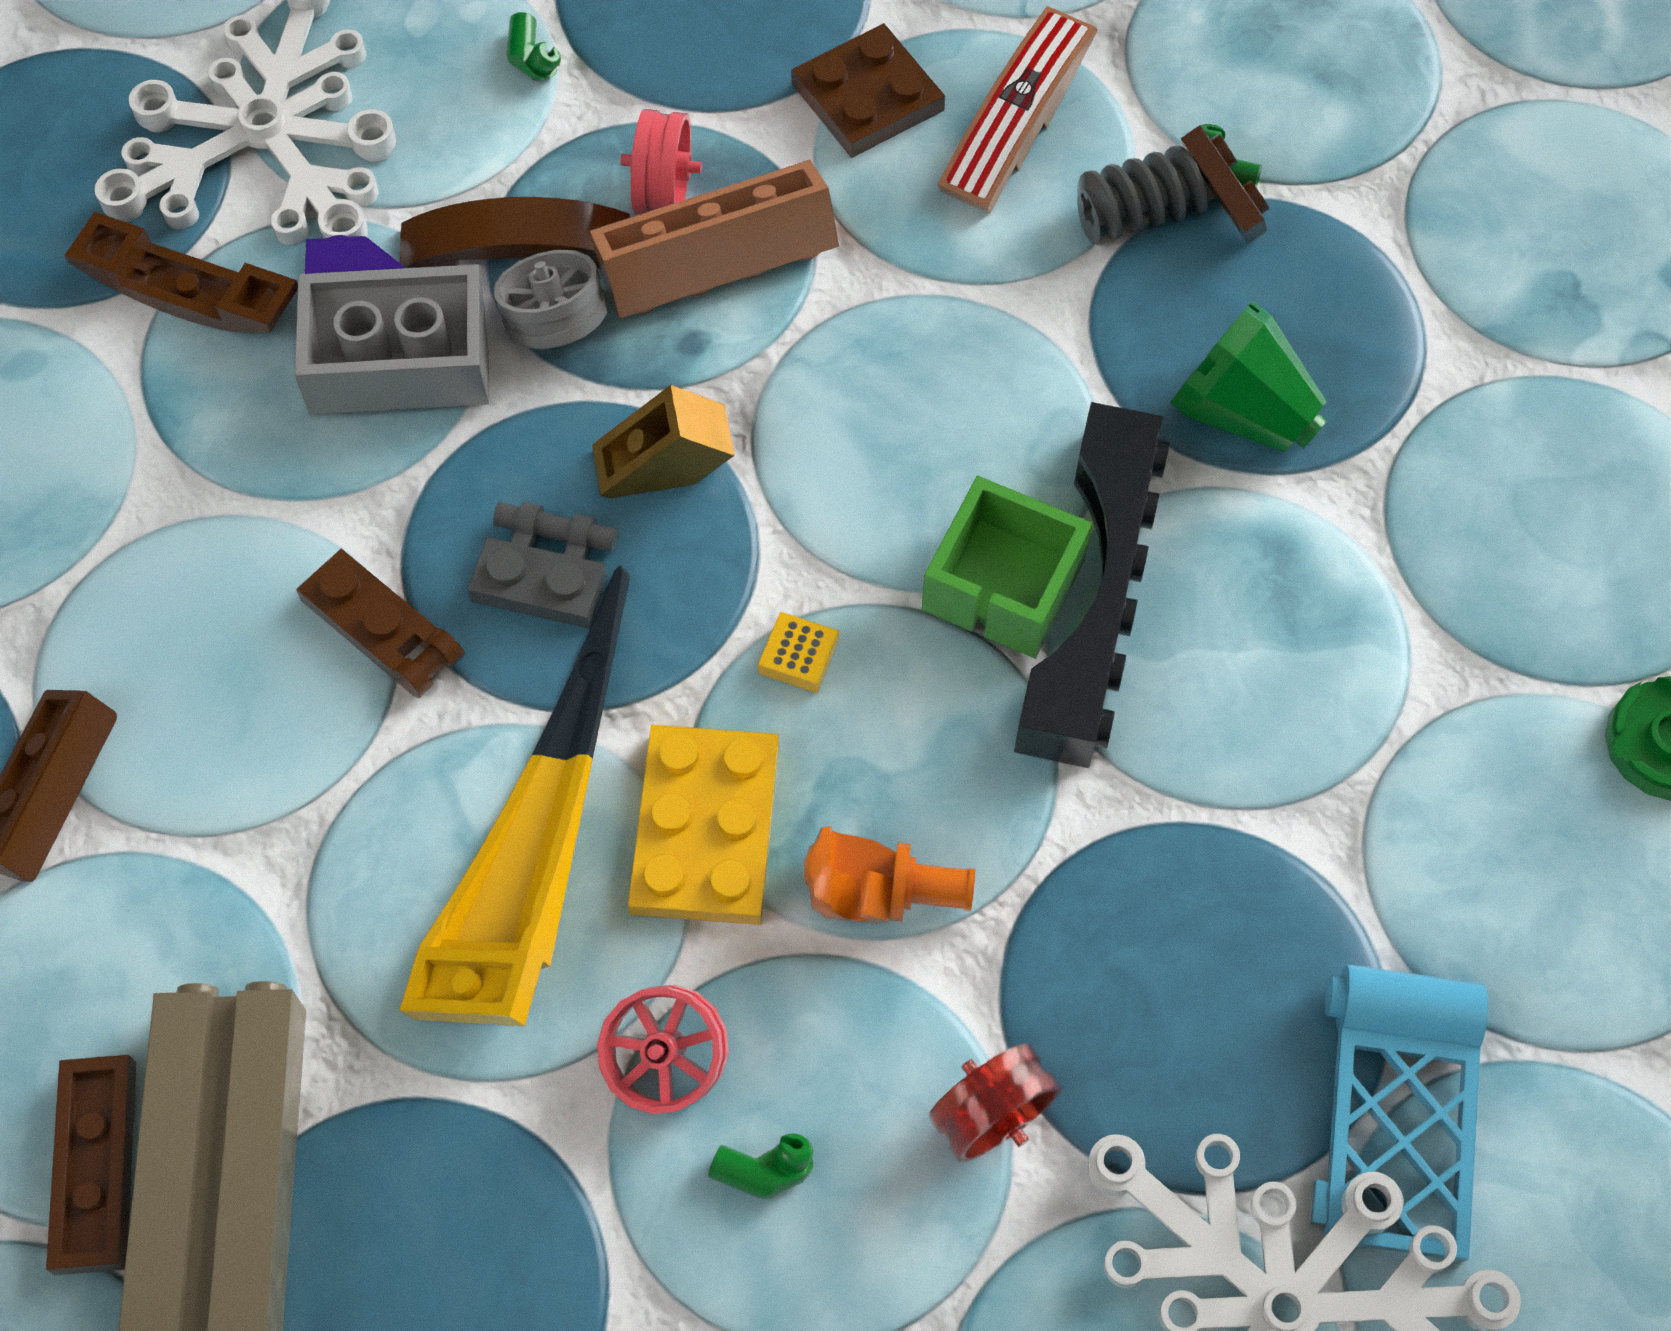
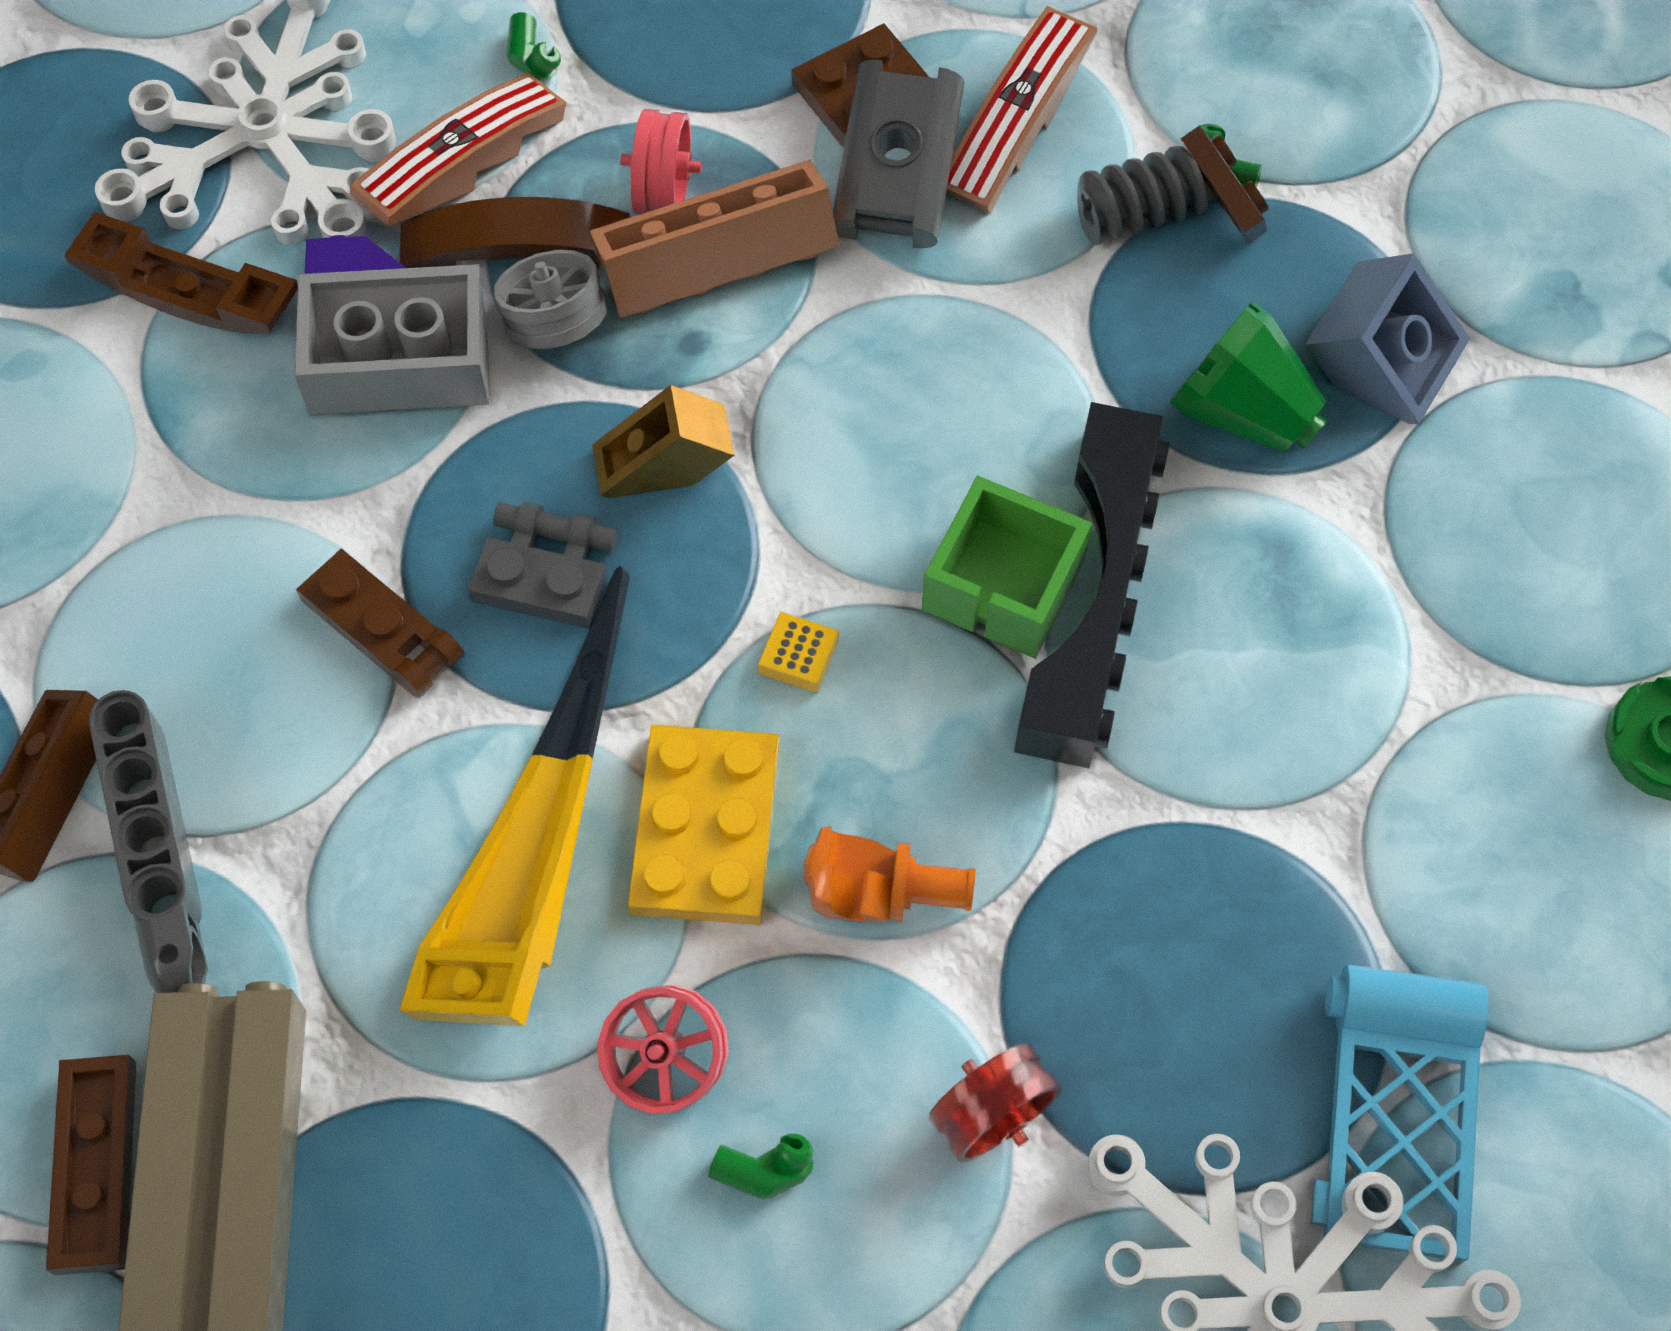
none -> dark grey piece [89,690,208,993]
none -> slope [350,72,567,226]
none -> dark grey piece [833,59,965,249]
none -> sand blue slope [1305,253,1470,424]

